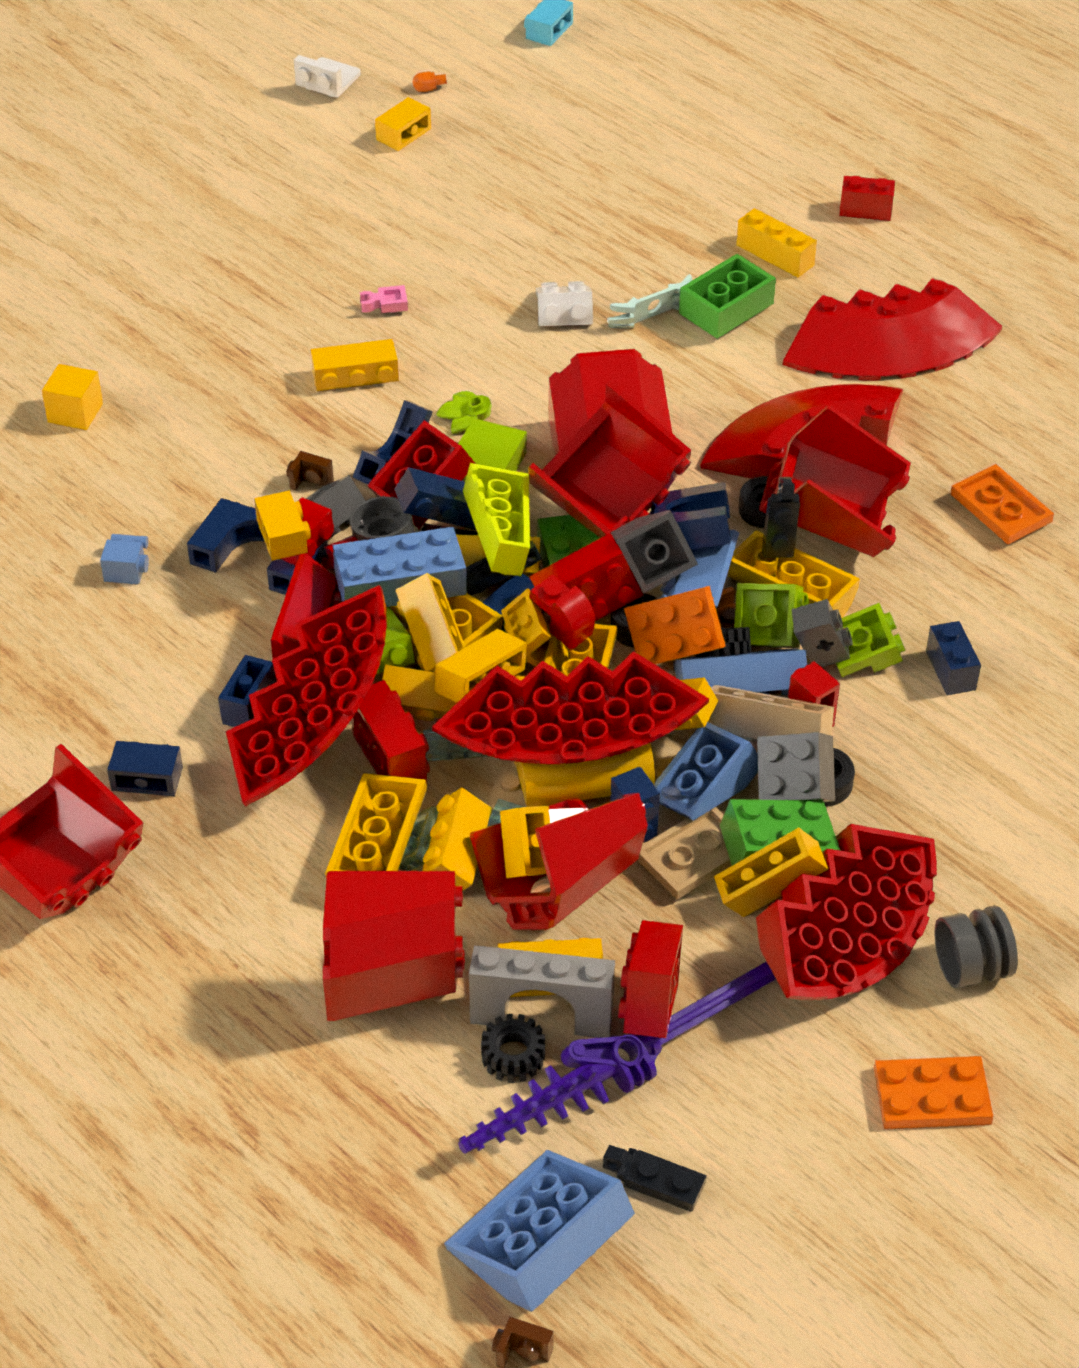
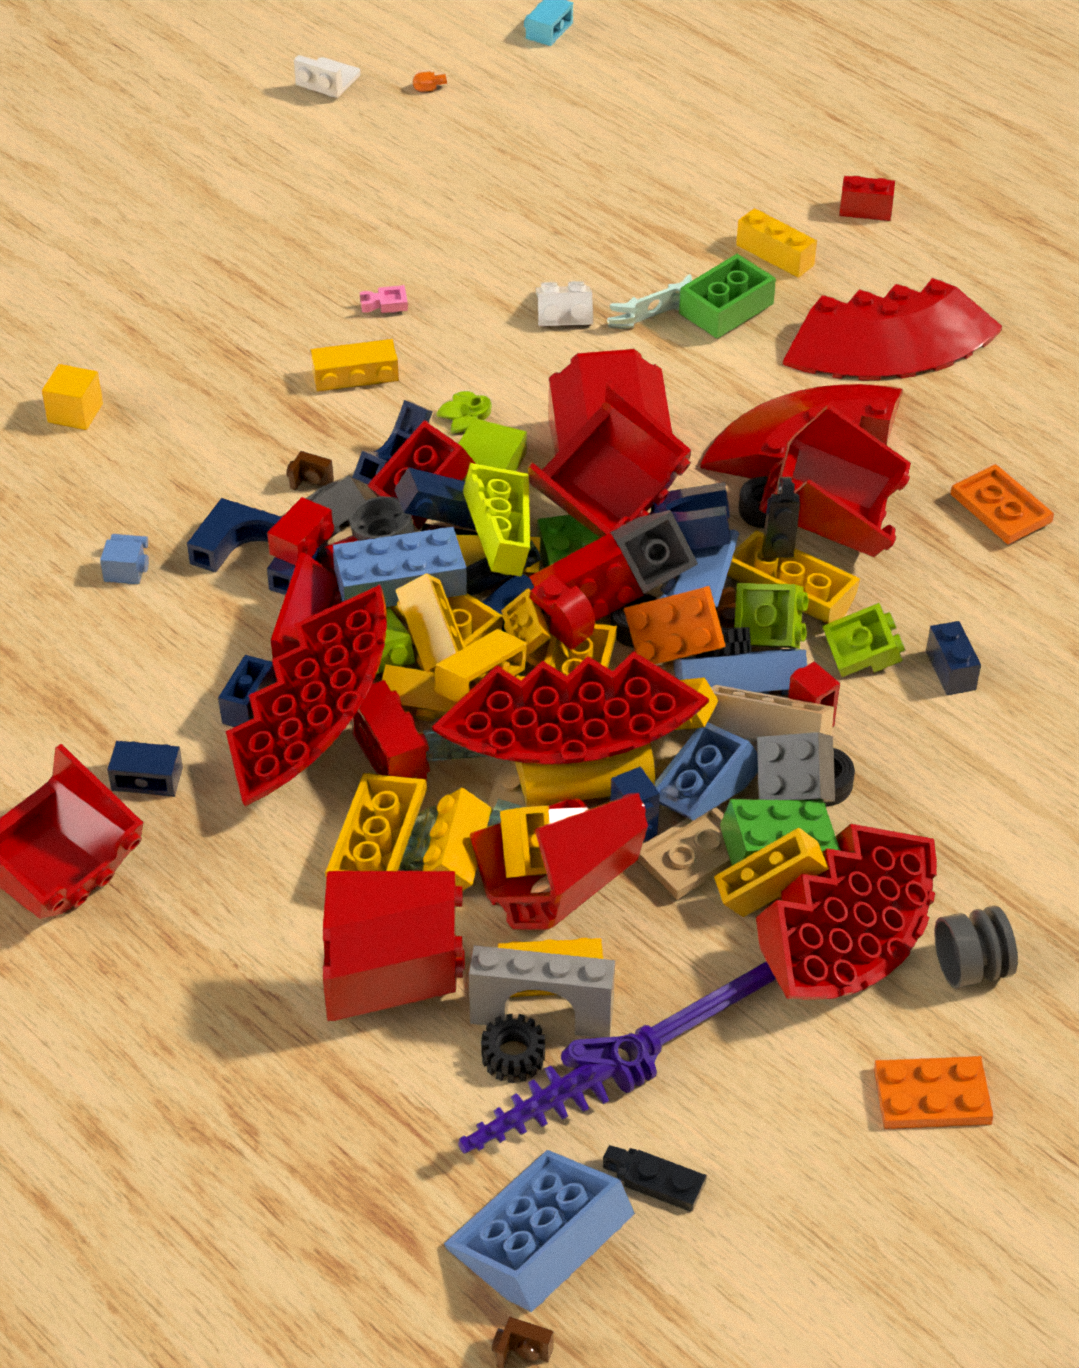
yellow brick [254,490,311,560] -> none
yellow brick [375,97,431,151] -> none
red brick [618,920,683,1038] -> none
dark grey brick [792,599,853,667] -> none

